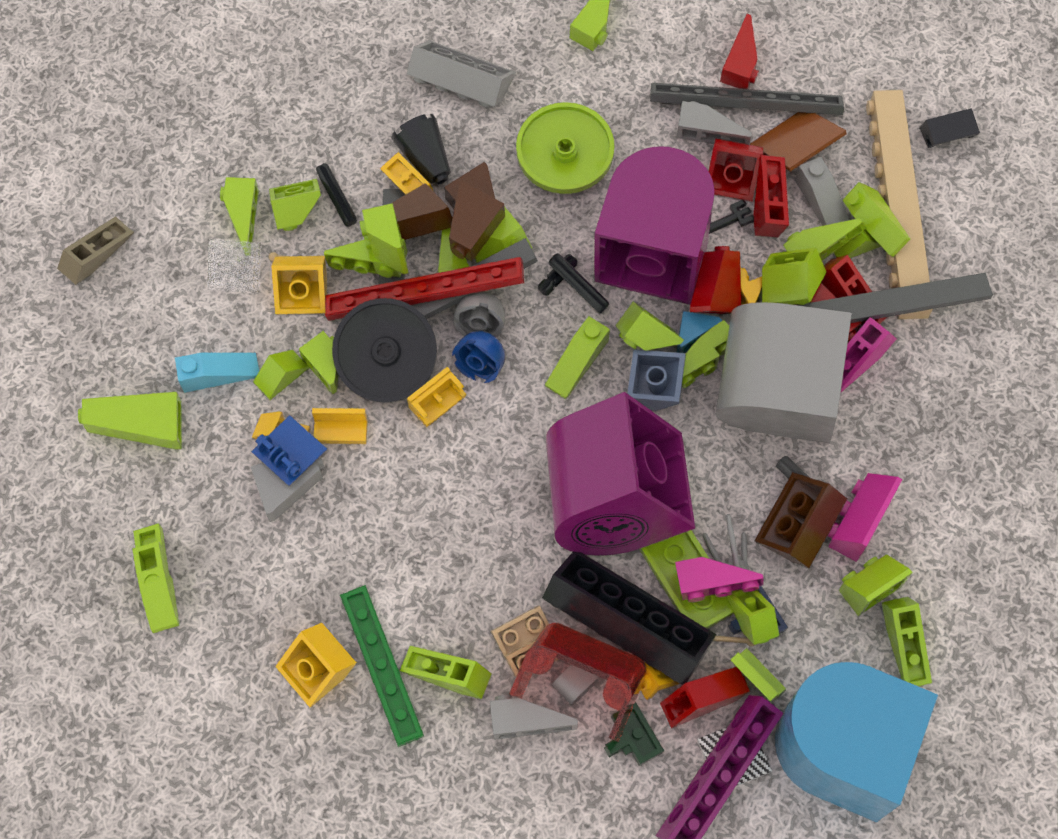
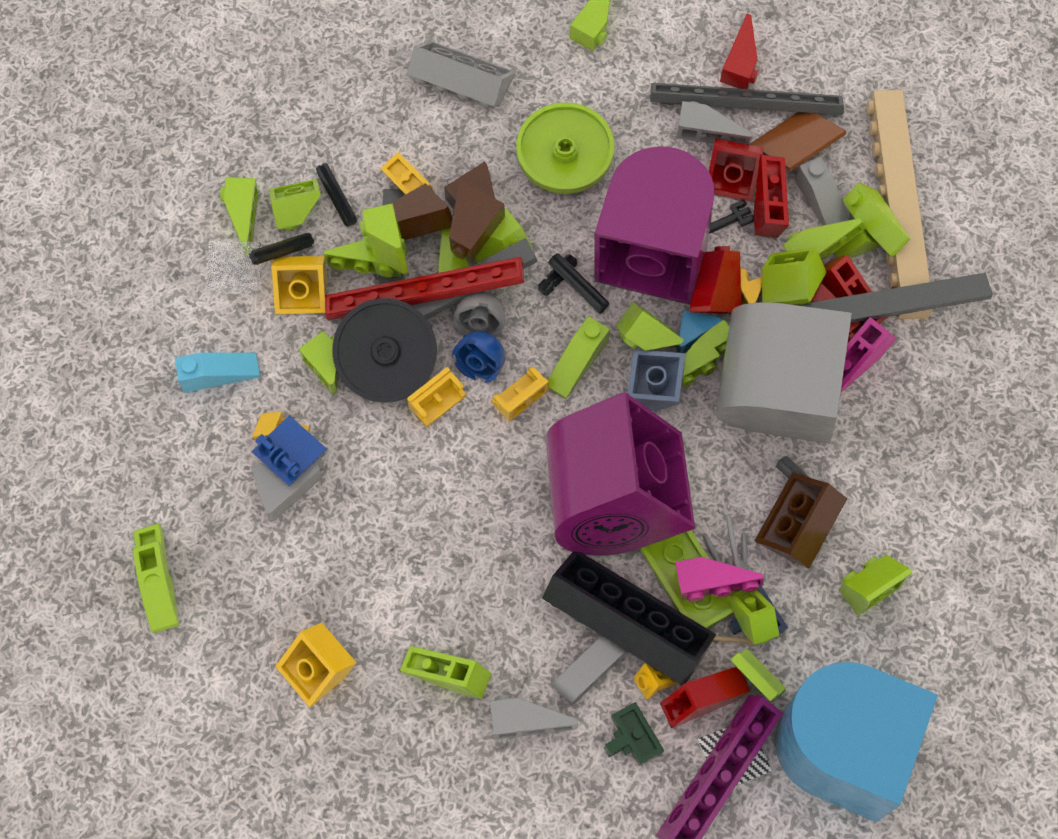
dark tan slope [57,216,134,285] -> none
lime slope [78,392,182,450] -> none
lime slope [253,350,309,400] -> none
yellow panel [312,408,368,444] -> none
green tile [340,585,424,747] -> none
black cone [391,114,451,185] -> none
tan slope [490,606,566,681] -> none
clear red windscreen [509,623,647,742] -> none
dark pink slope [828,473,903,562] -> none
lime slope [882,597,932,686] -> none
black hinge [919,108,980,148] -> none
none -> black axle [249,233,314,265]
none -> yellow hinge [491,366,549,422]

